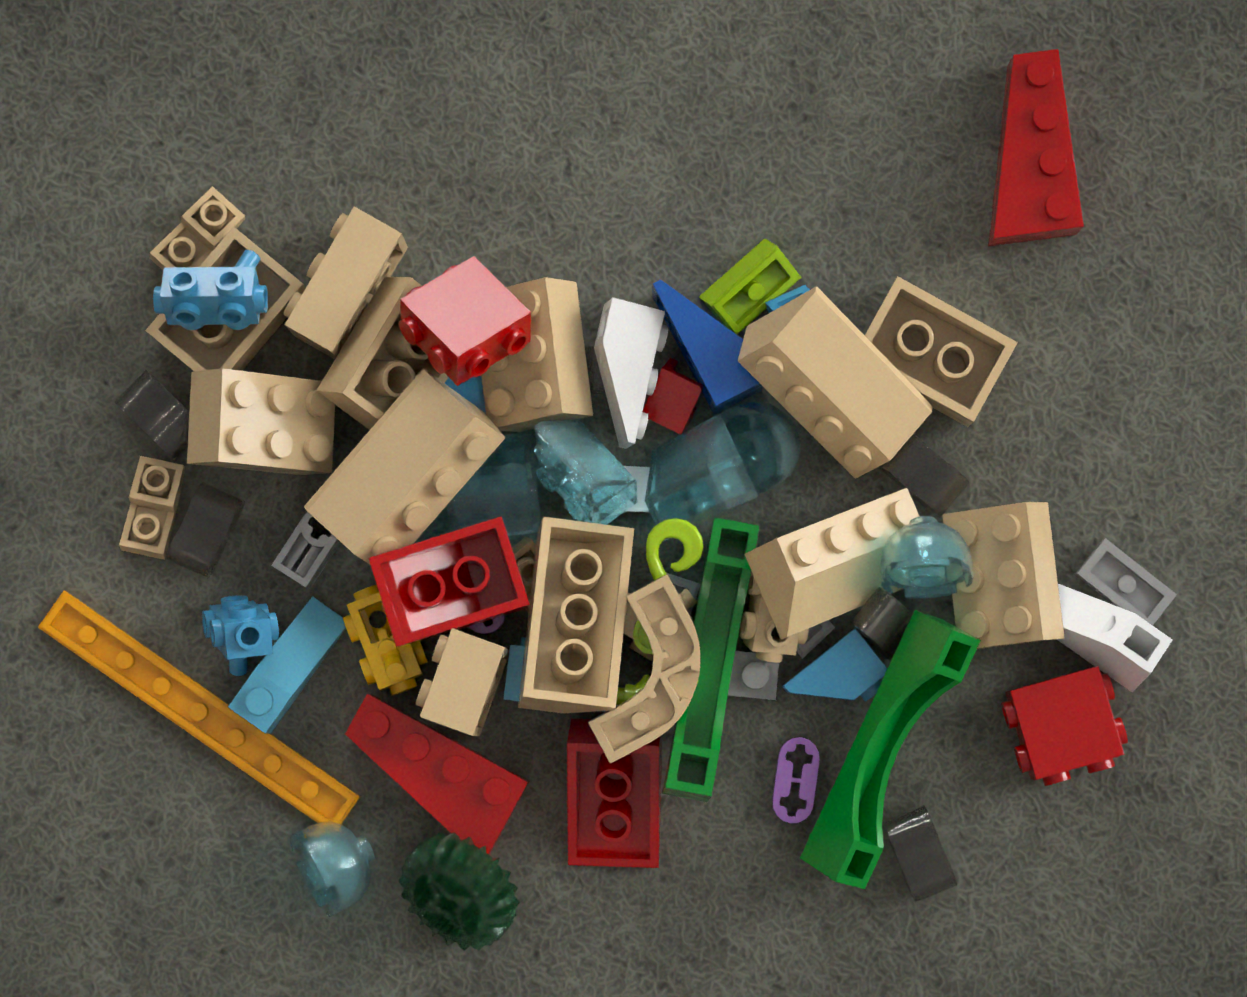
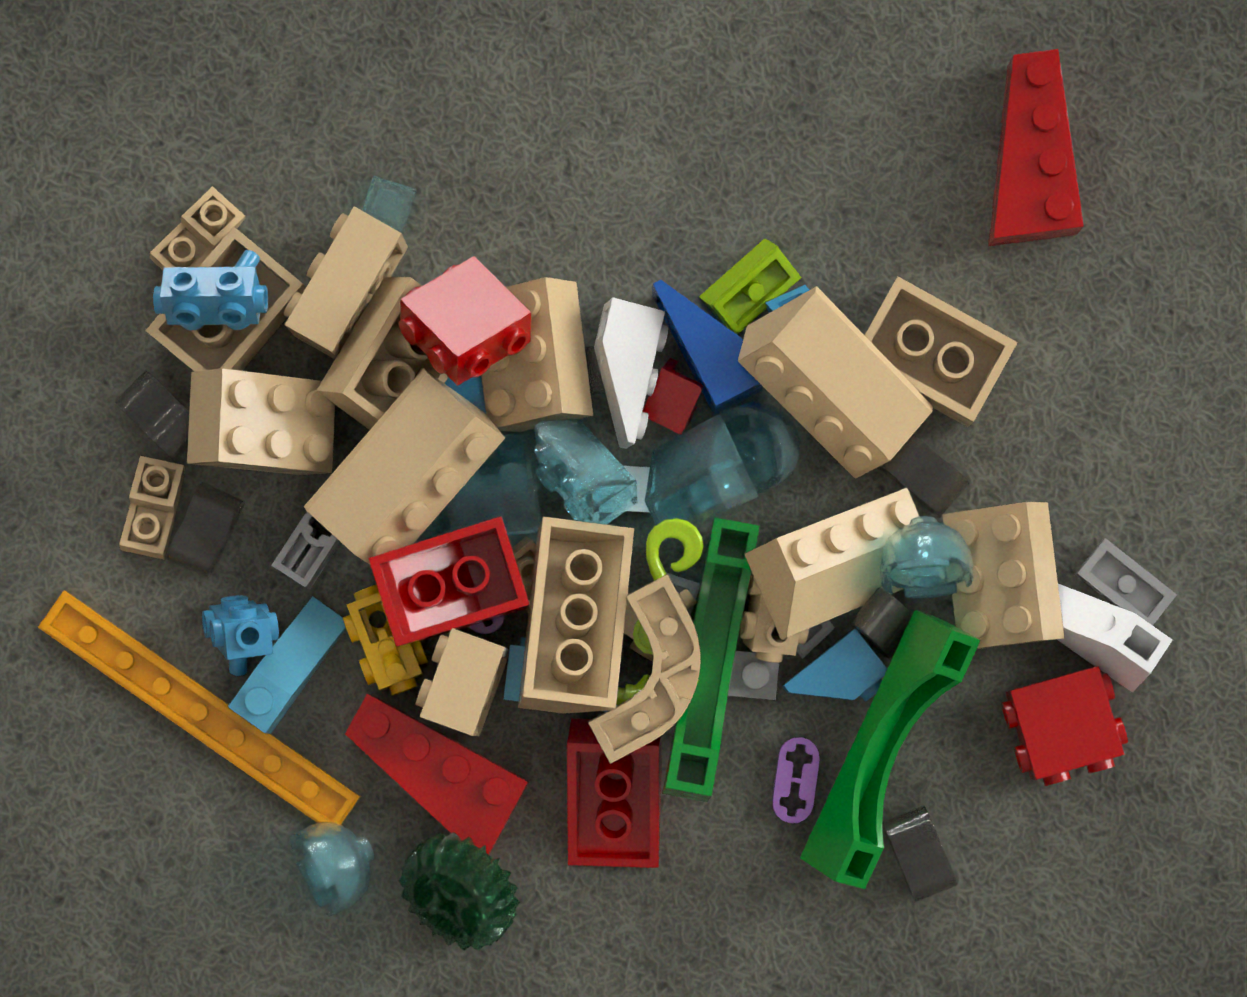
none -> clear light blue tile [362,176,417,234]

